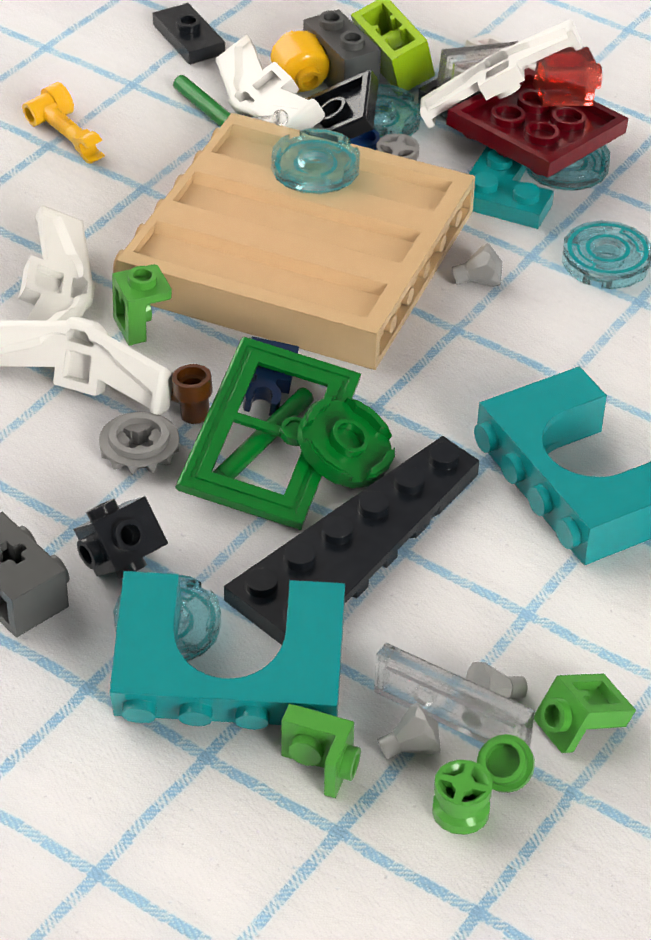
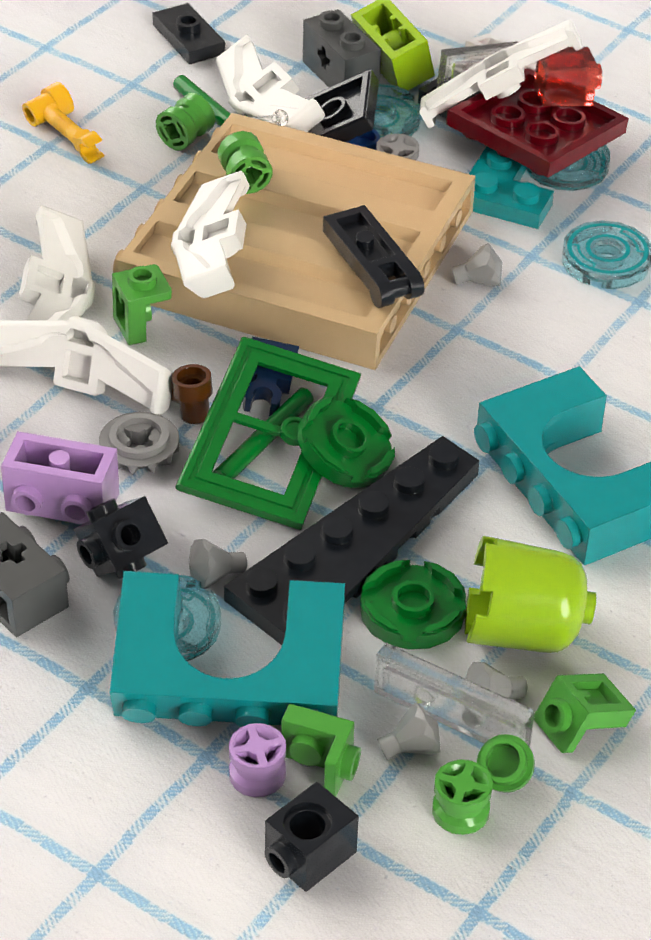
yellow head [270,31,330,92] -> none
clear light blue tile [271,128,360,194] -> none
none -> lavender brick [1,431,119,524]
none -> bright green wheel [156,93,215,150]
none -> white plate [171,171,249,298]
none -> light grey rock [189,539,247,589]
none -> bright green wheel [218,131,273,194]
none -> lavender wheel [229,723,286,797]
none -> black brick [265,782,359,892]
none -> black plate [323,205,425,308]
none -> green tile [360,560,466,650]
none -> lime cylinder [464,536,596,653]

